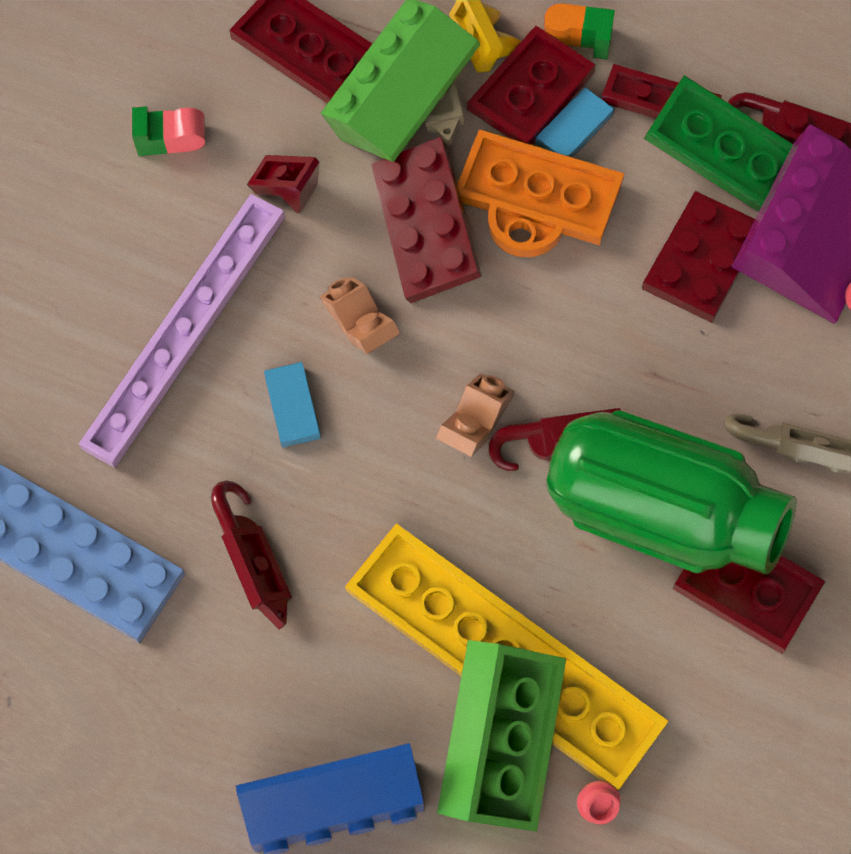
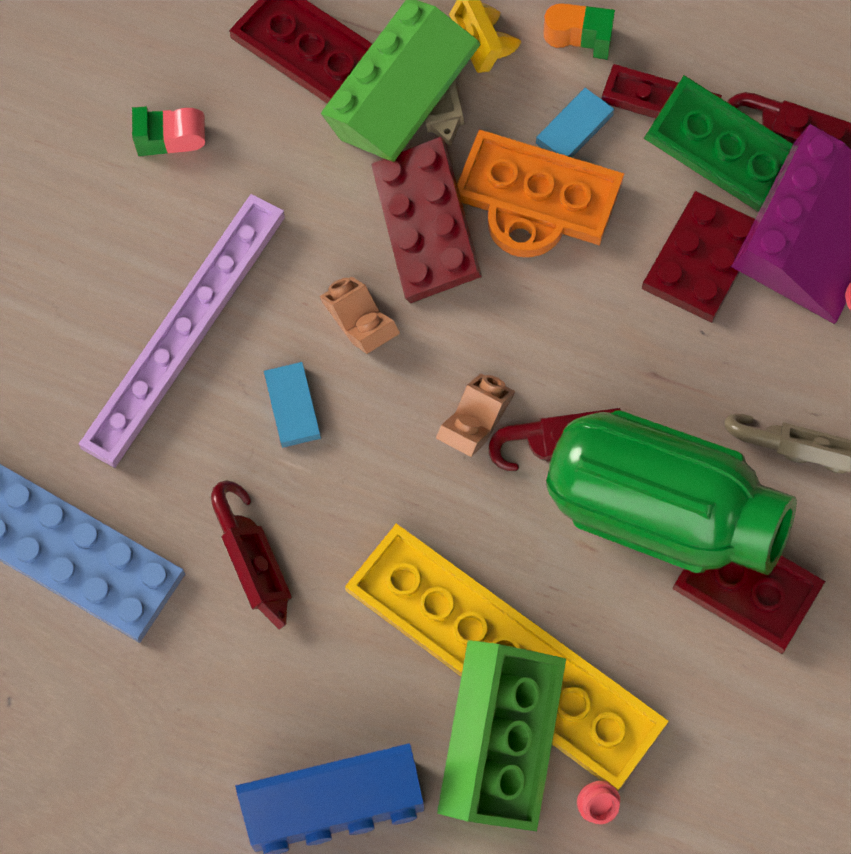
dark red slope [247,155,320,214] -> none
dark red plate [467,26,596,145] -> none

